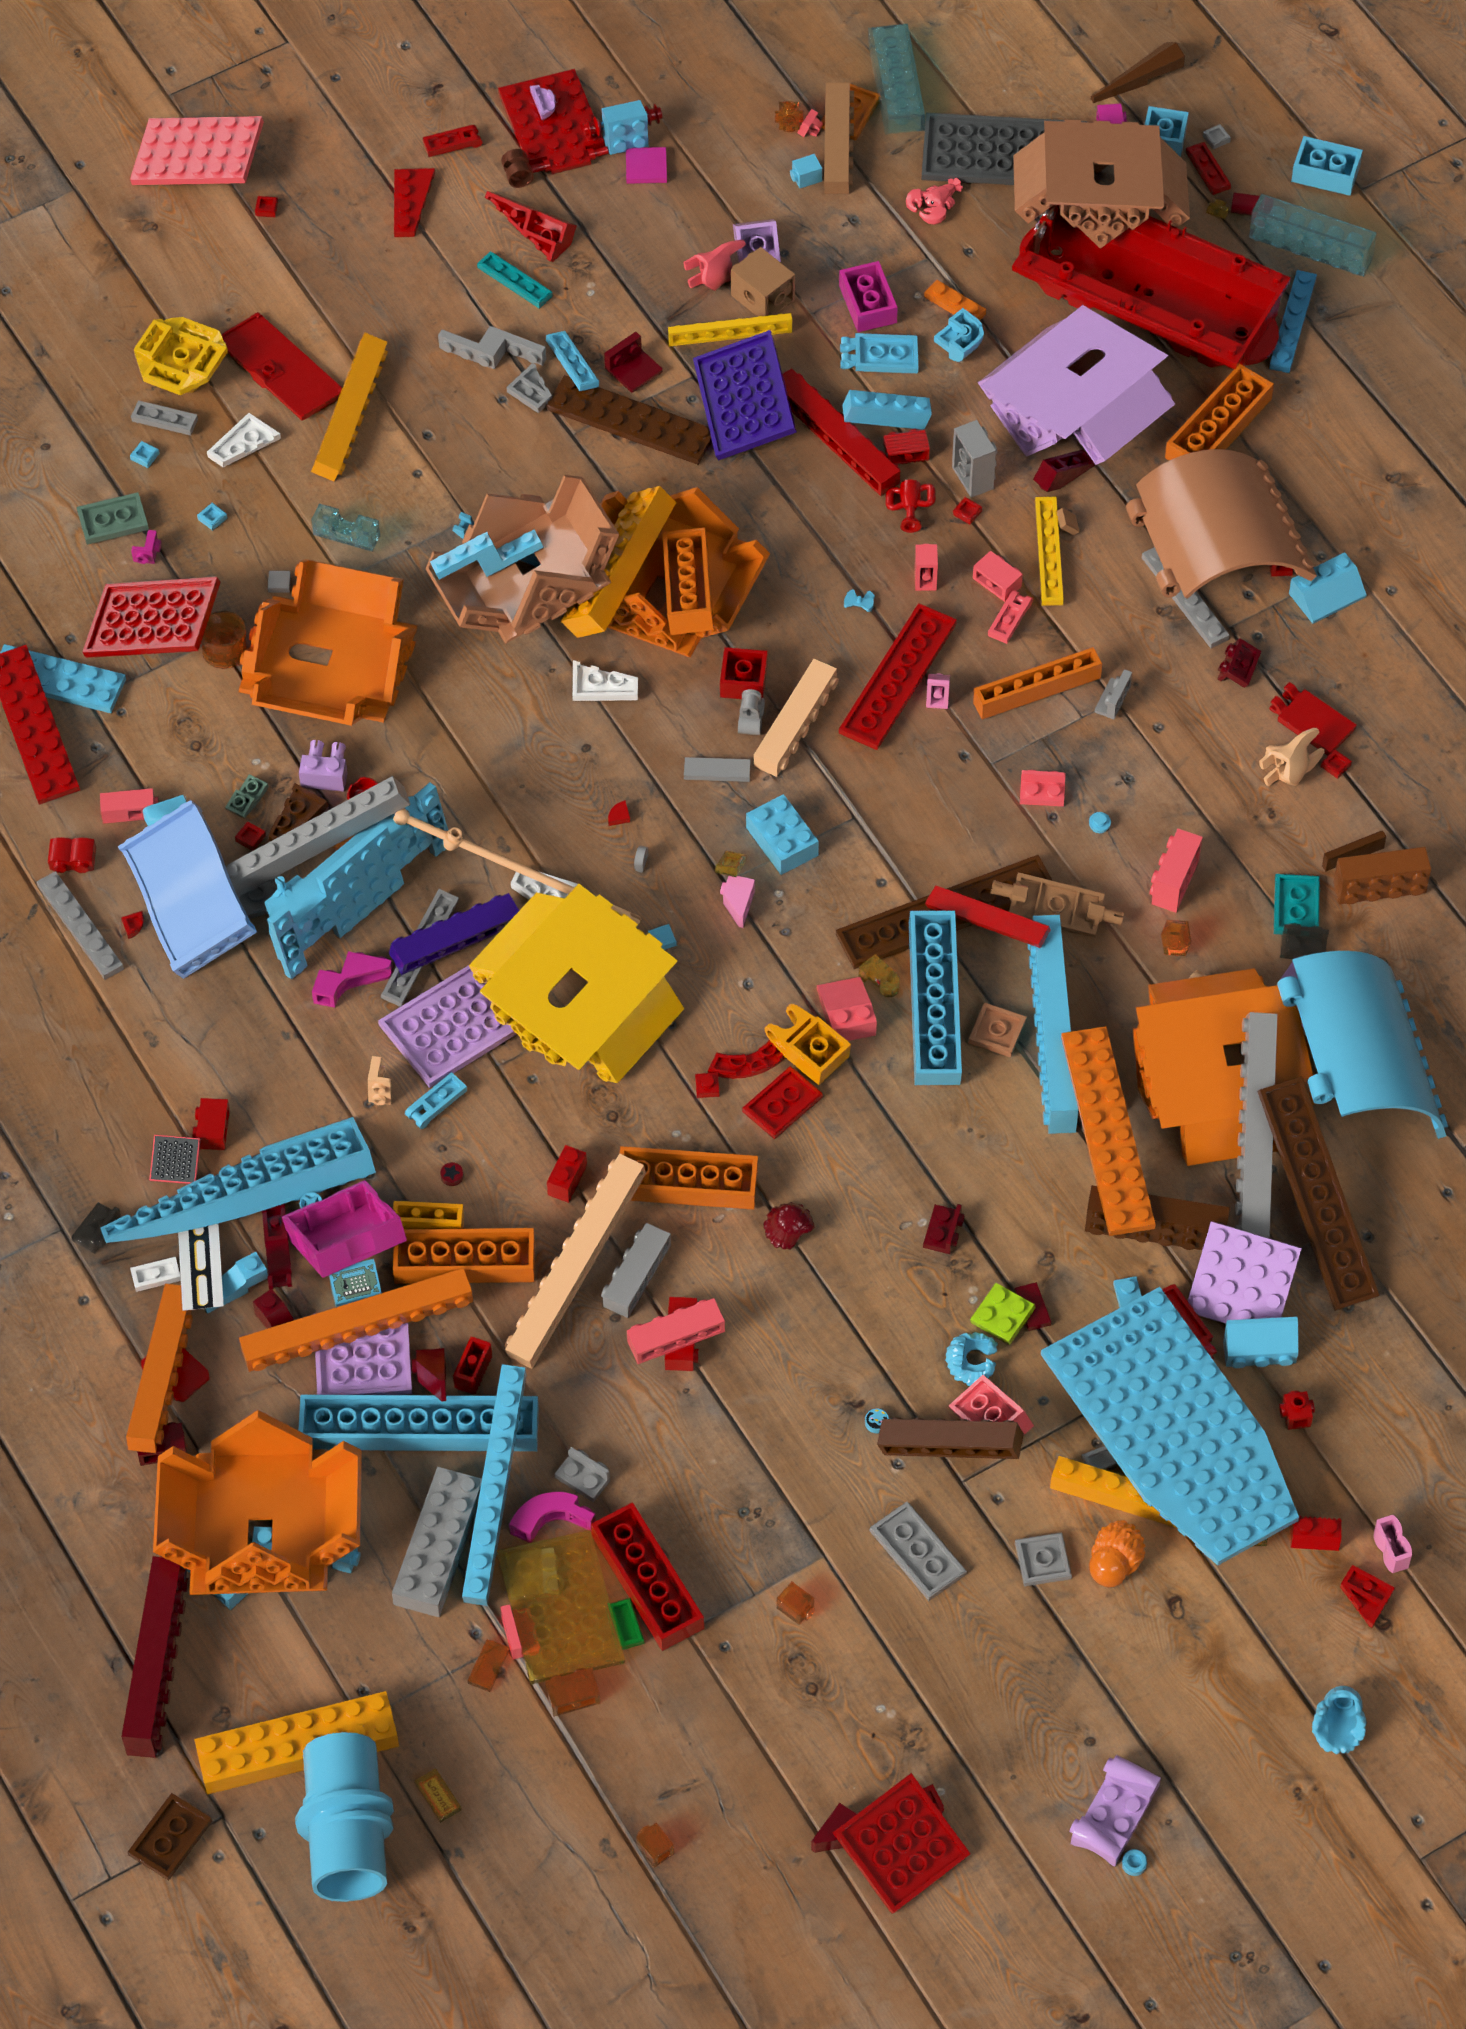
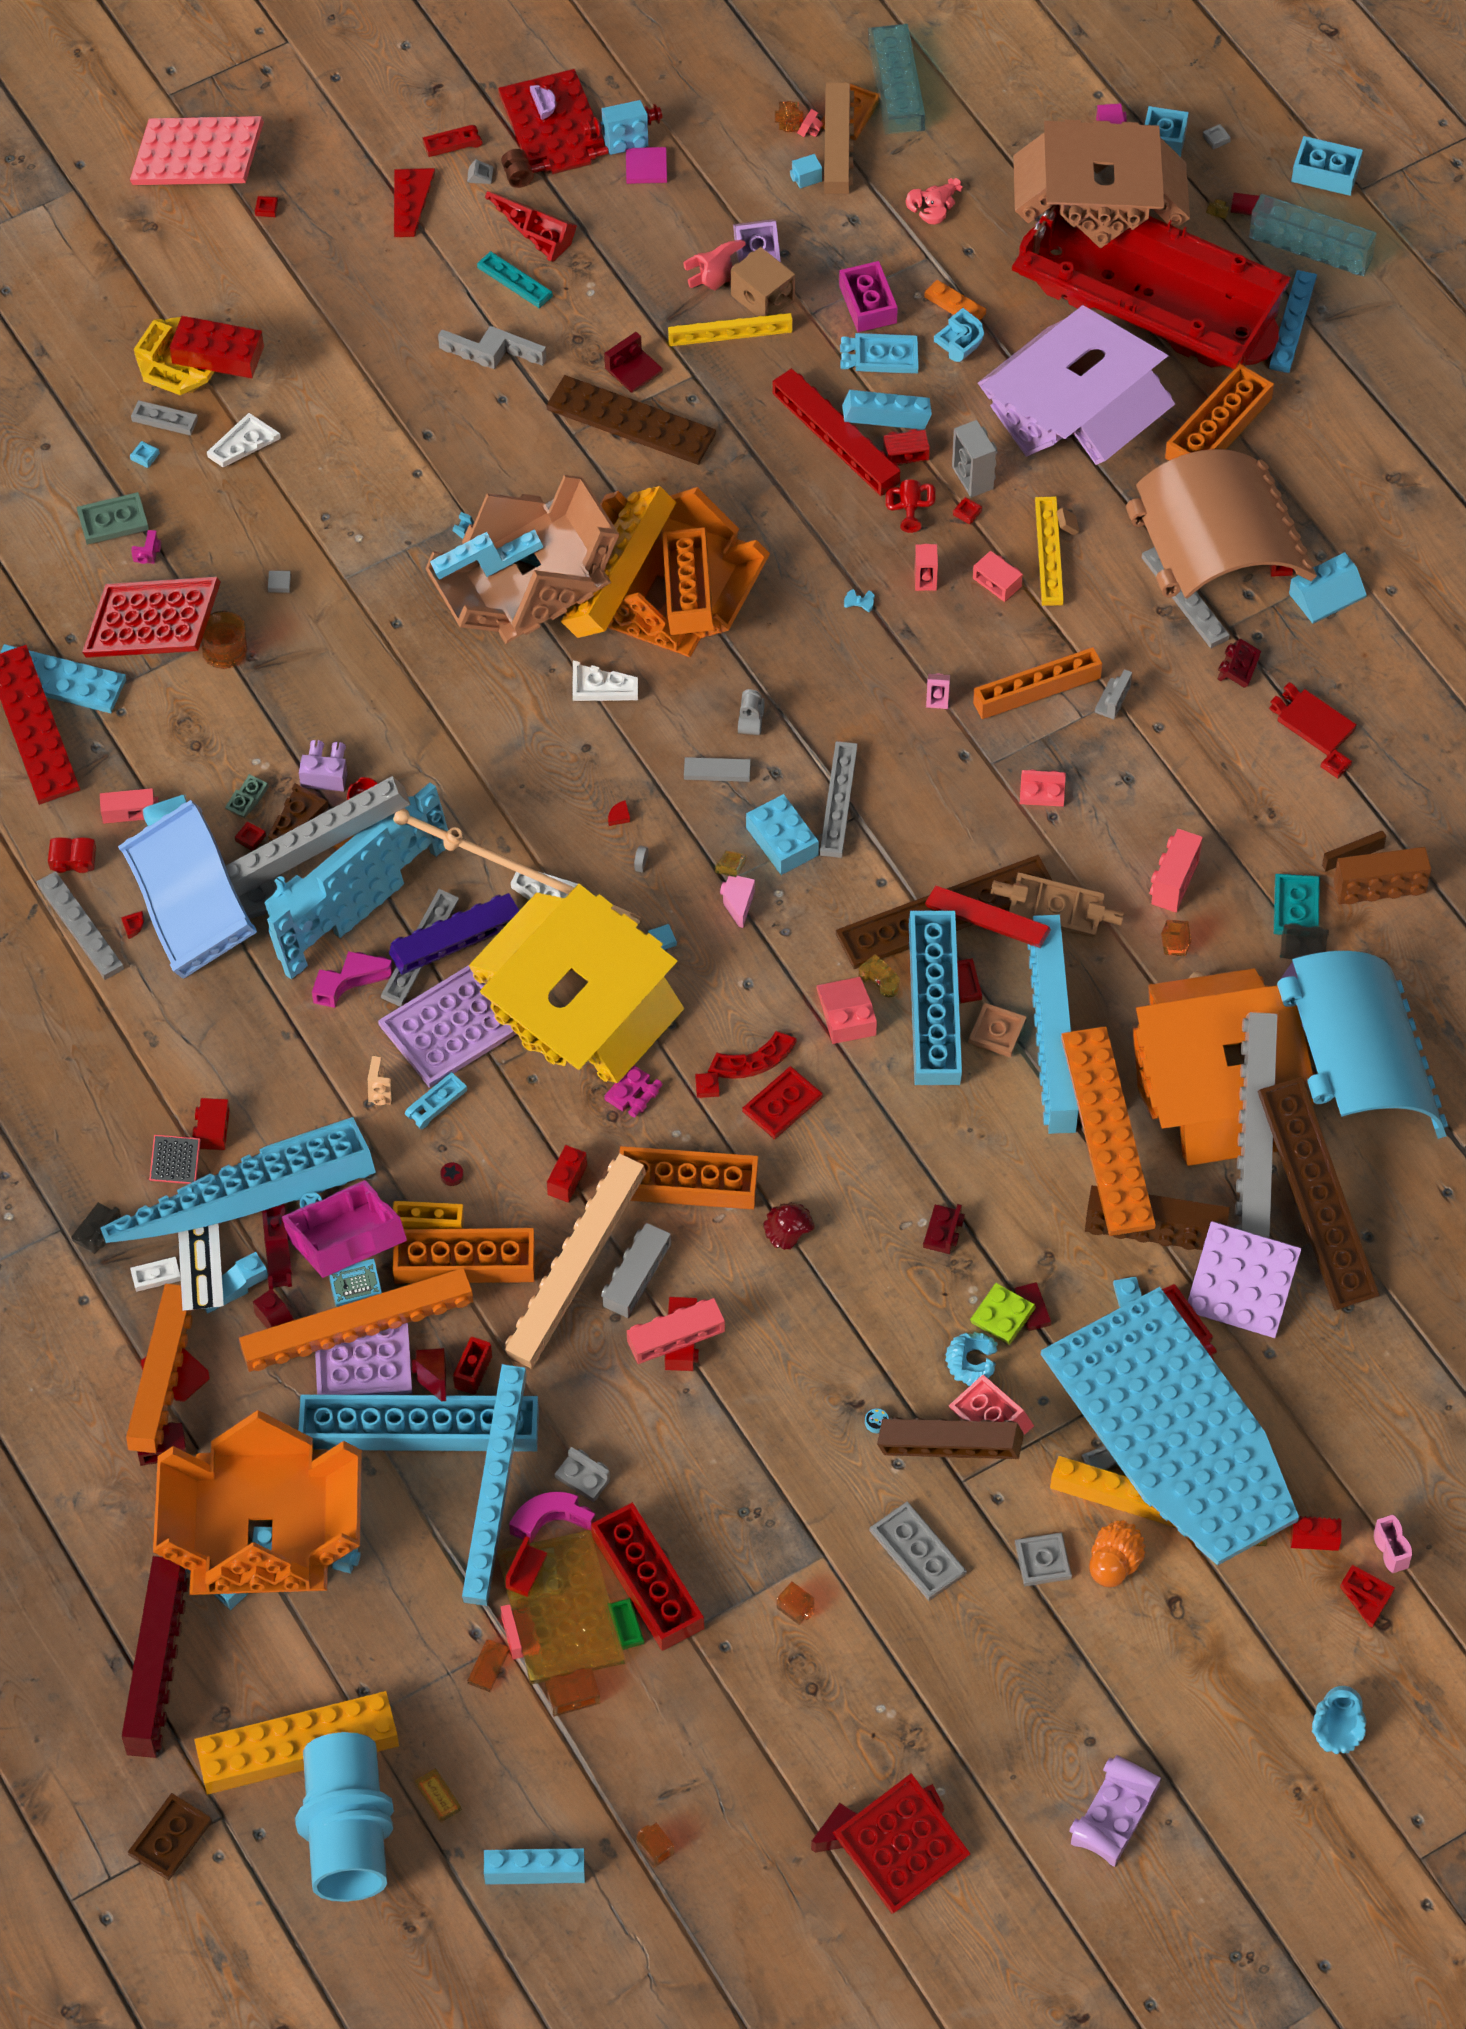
medium azure tile [197,503,228,531] -> none
red door [221,312,342,421] -> none
orange panel [238,559,418,726] -> none
light orange brick [311,332,388,482] -> none
clear light blue arch [311,503,380,552] -> none
light grey brick [392,1467,482,1617] -> none
light grey wing [507,363,552,413] -> none
medium azure tile [546,331,599,391] -> none
dark purple plate [693,330,797,461] -> none
red brick [720,647,768,699] -> none
light nougat brick [754,659,839,777] -> none
light orange brick [764,1004,851,1085] -> none
red plate [839,603,957,750] -> none
dark grey plate [921,113,1087,185] -> none
coral plate [988,590,1033,644] -> none
dark red slope [1033,449,1095,492] -> none
medium azure plate [1089,812,1111,833] -> none
reddish brown wedge [1091,42,1185,103] -> none
medium azure tile [1122,1849,1147,1876] -> none
red tile [1186,142,1231,195] -> none
medium azure slope [1223,1317,1298,1368] -> none
light nougat piece [1260,728,1325,787] -> none
red brick [1279,1391,1315,1430] -> none
none -> red brick [170,316,264,378]
none -> light grey slope [467,159,493,184]
none -> medium azure brick [484,1848,585,1885]
none -> red panel [506,1536,547,1597]
none -> dark pink plate [604,1065,663,1118]
none -> light grey plate [820,741,857,858]
none -> red tile [957,958,982,1004]

